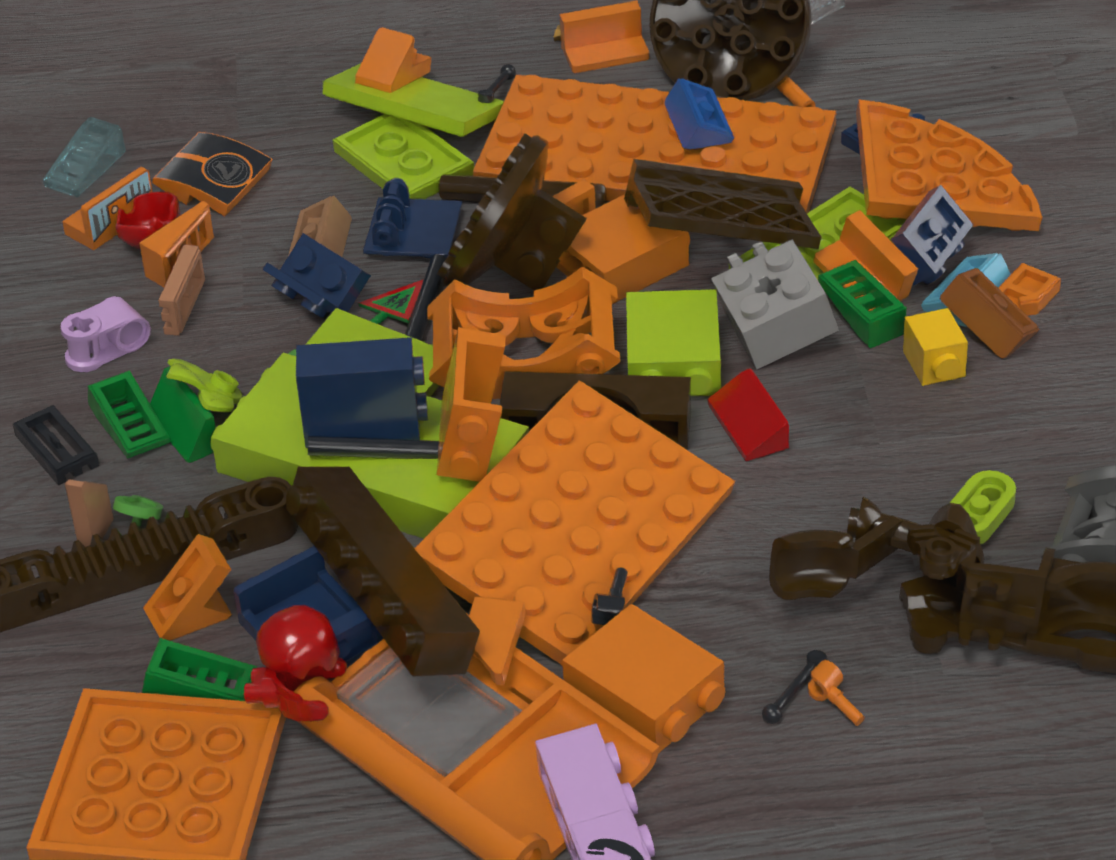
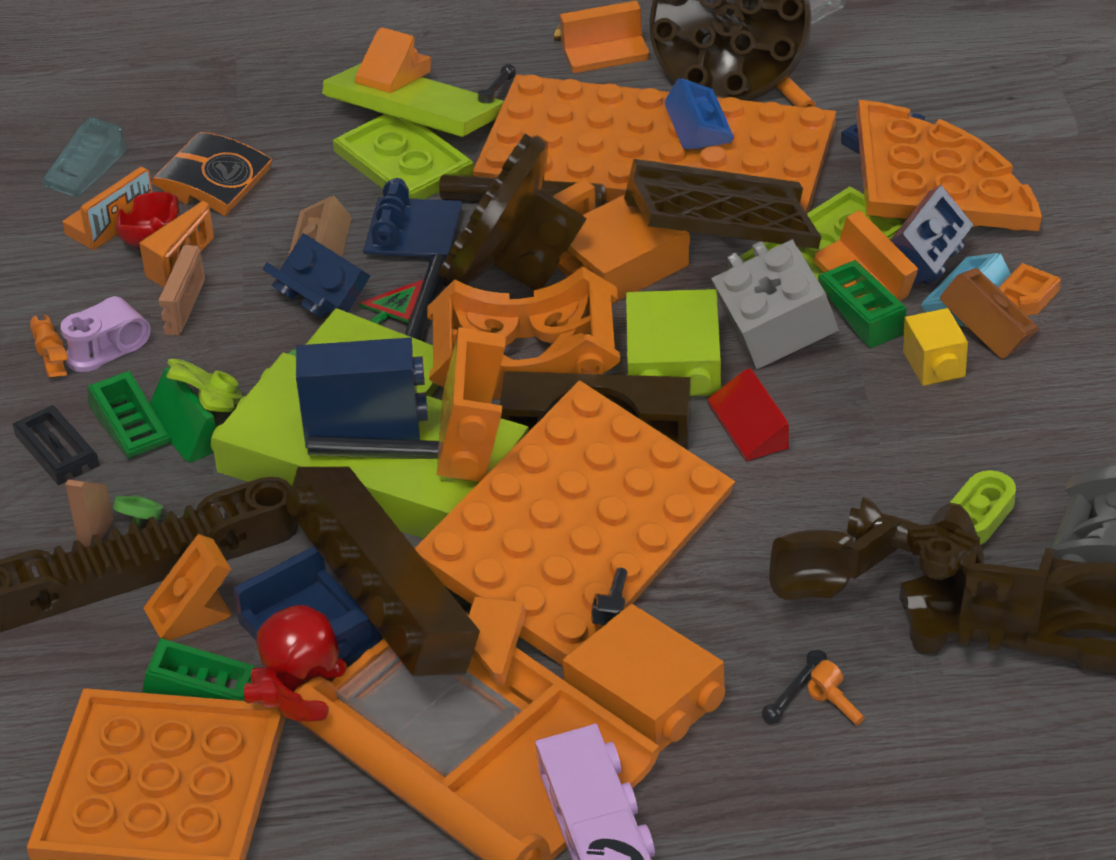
none -> orange piece [30,315,68,377]

